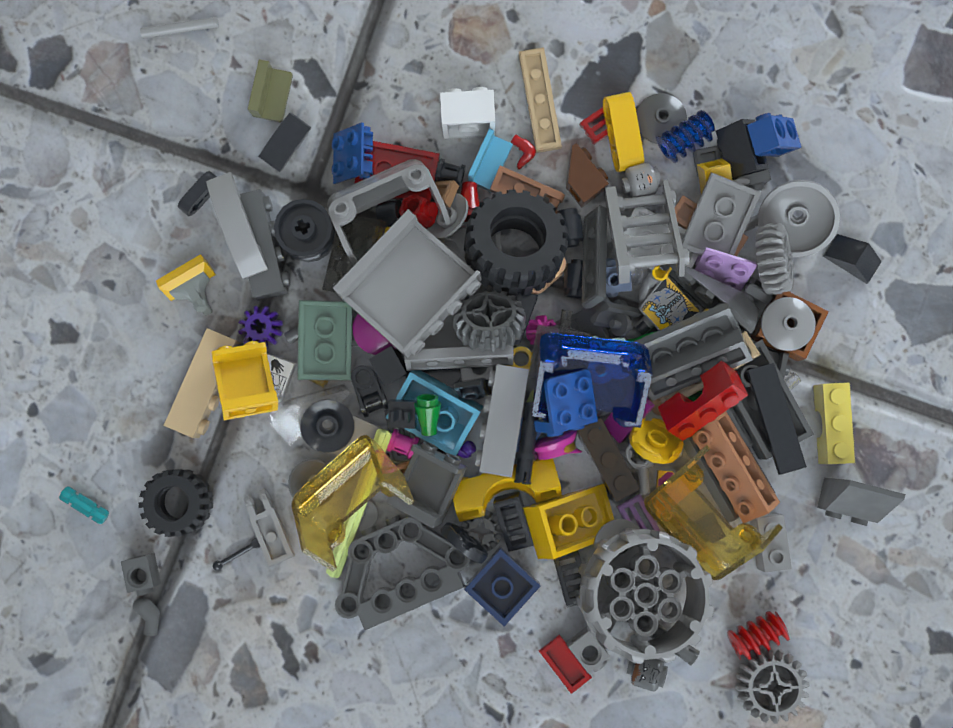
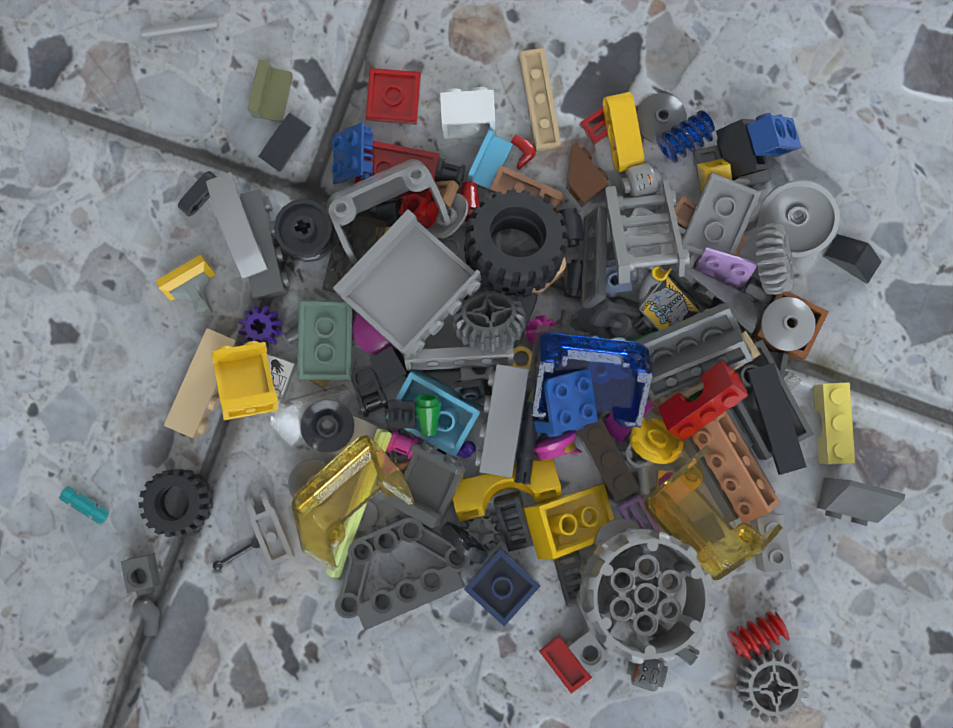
none -> red plate [365,68,421,125]

